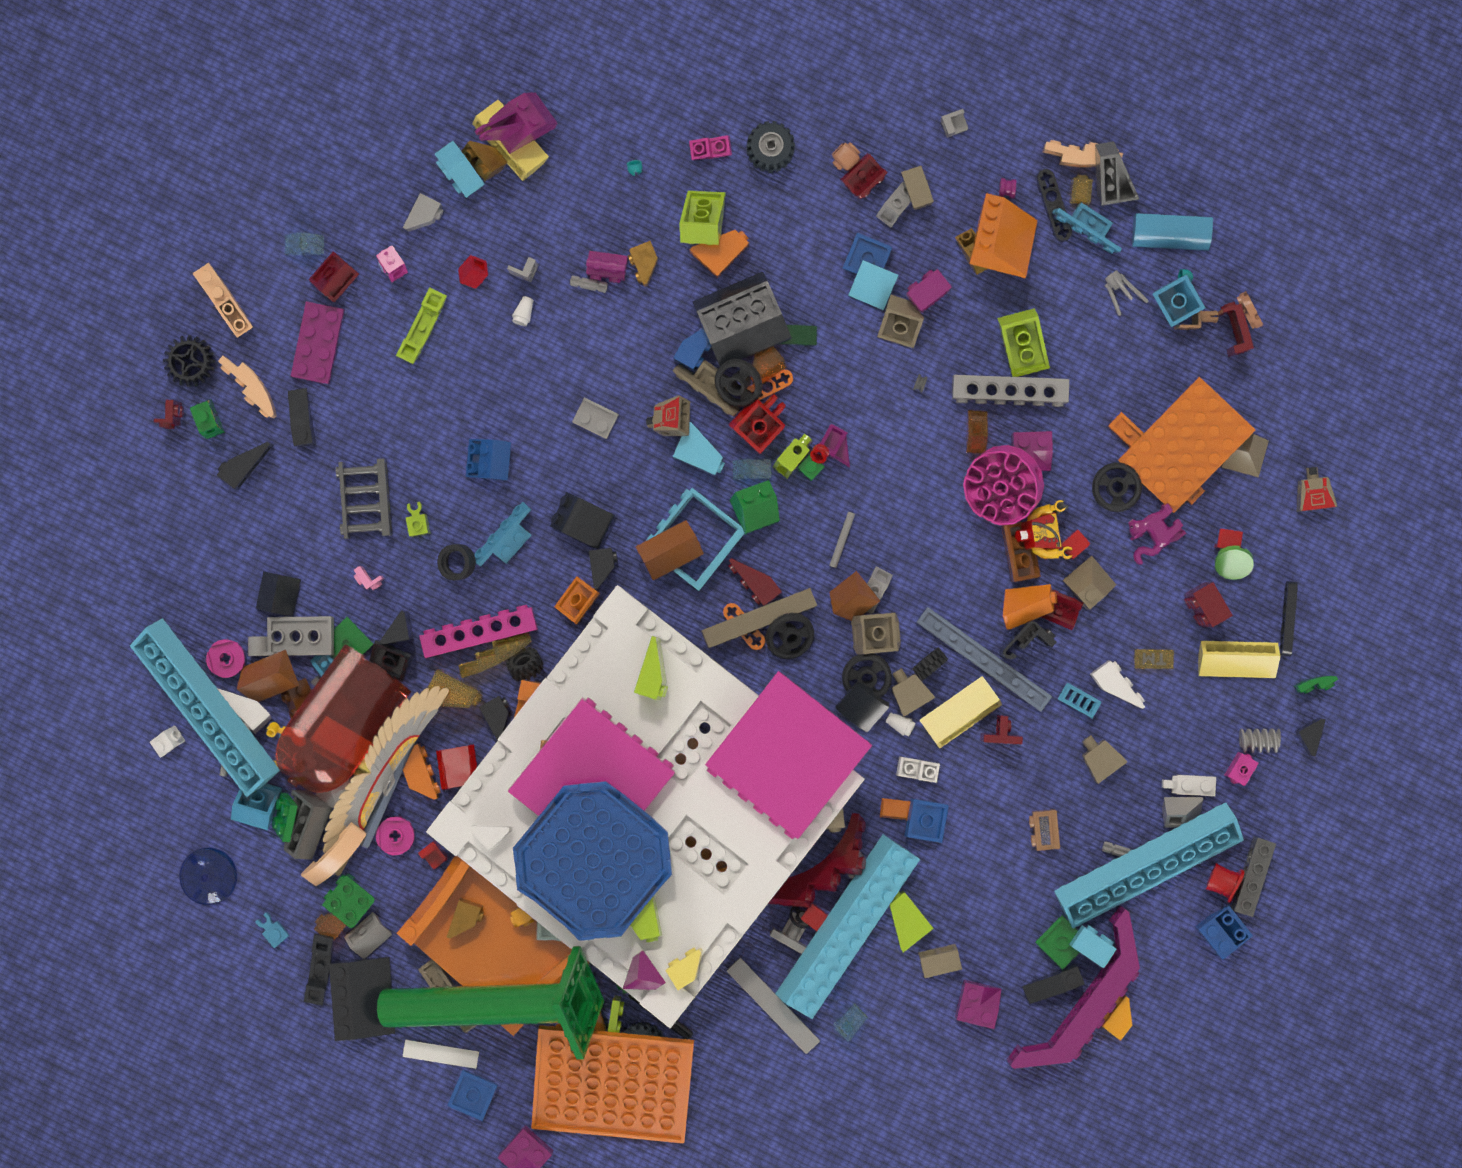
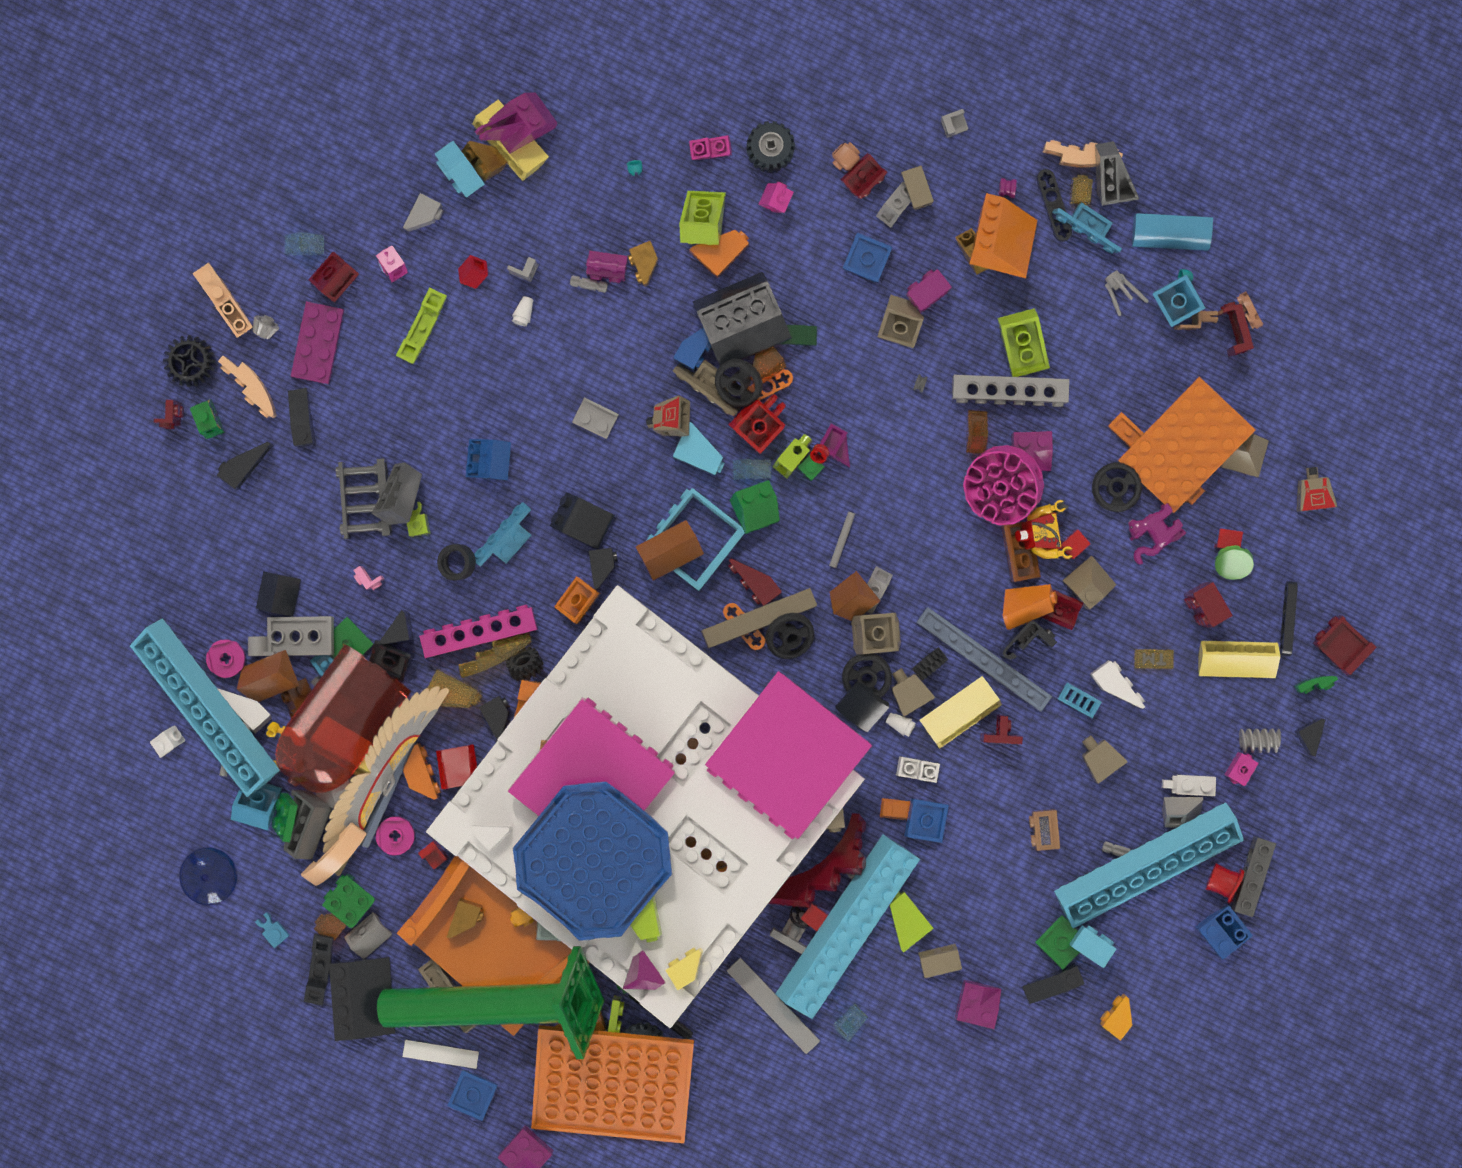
lime slope [634,636,668,700] -> none
medium azure slope [848,260,898,310] -> none
magenta slope [1006,906,1140,1069] -> none
none -> light grey piece [253,315,279,339]
none -> dark grey wedge [372,462,422,525]
none -> dark pink head [759,182,794,213]
none -> dark red panel [1313,615,1377,675]

